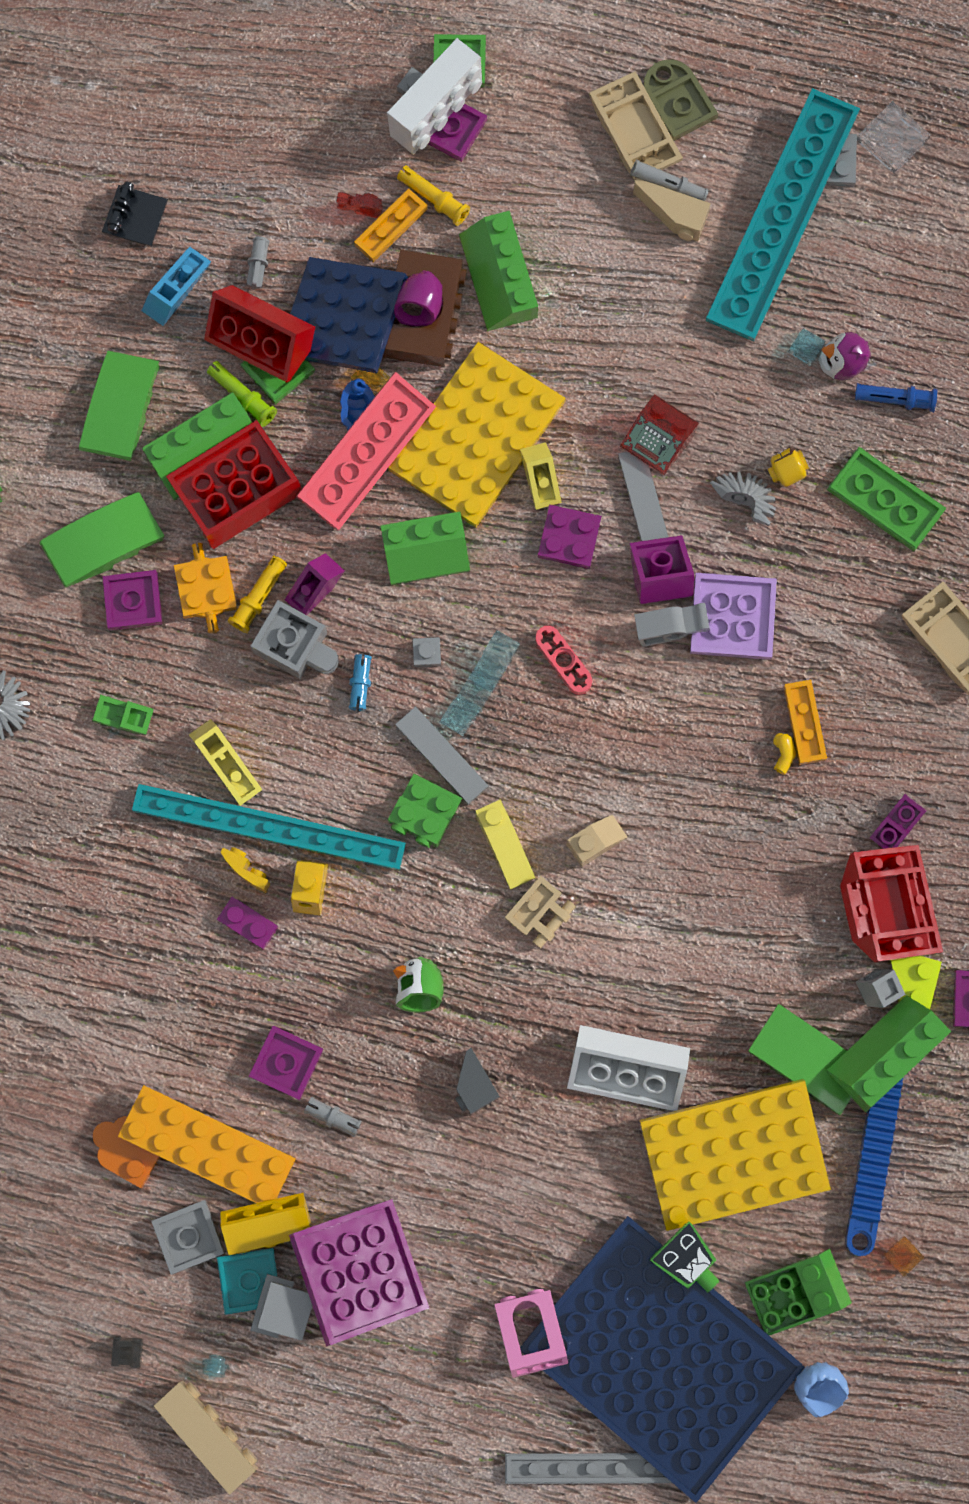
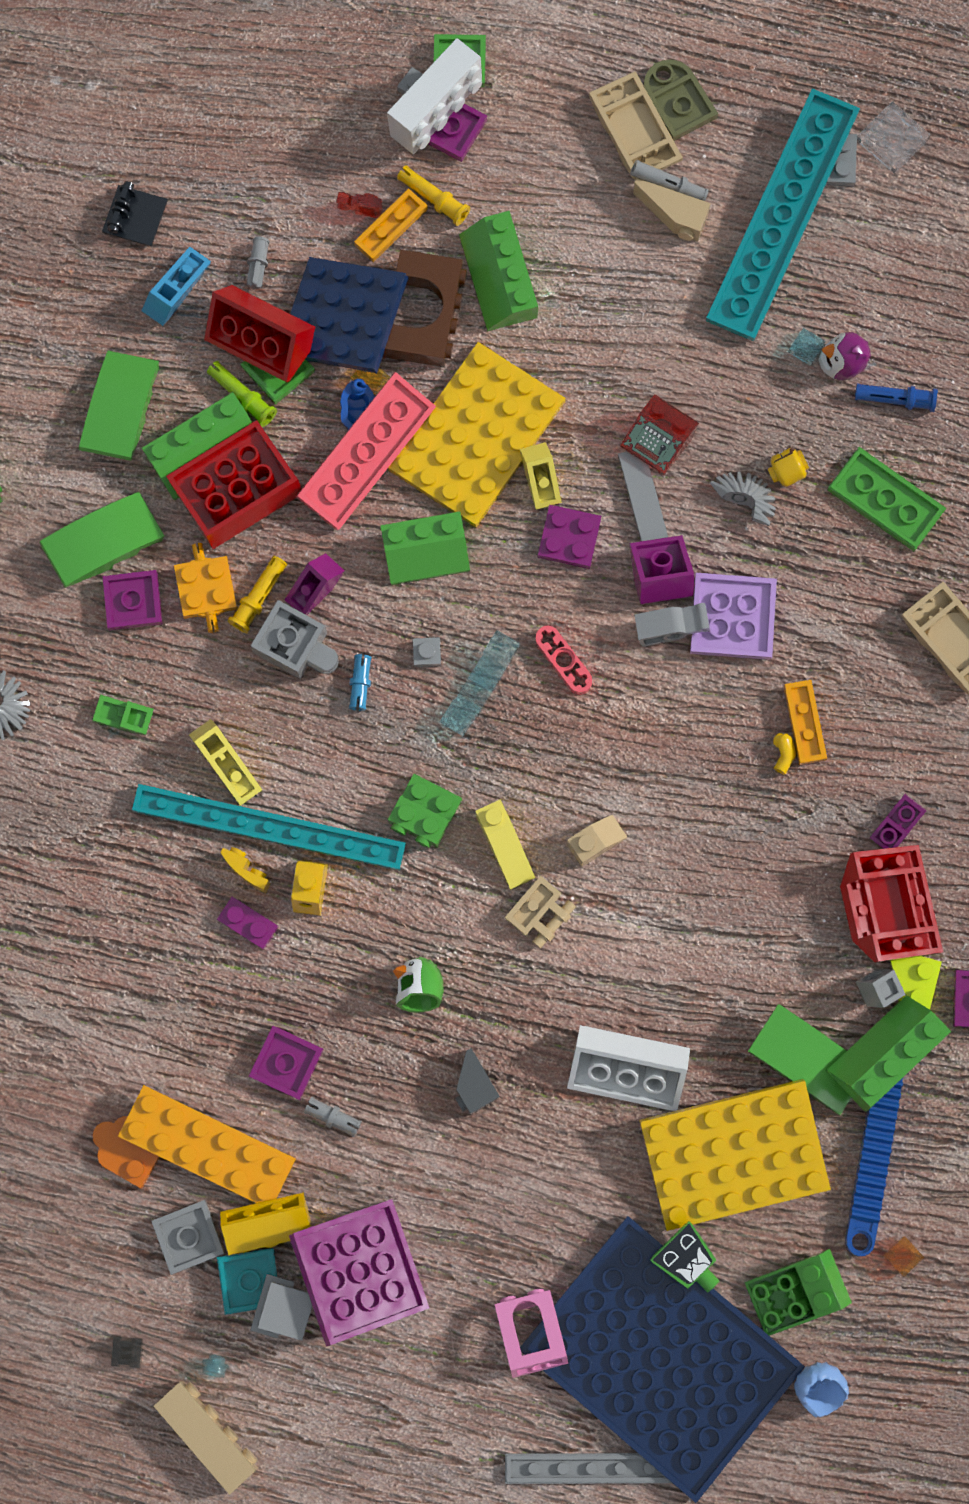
magenta piece [394,270,442,327] -> none
light grey tile [395,706,489,805] -> none

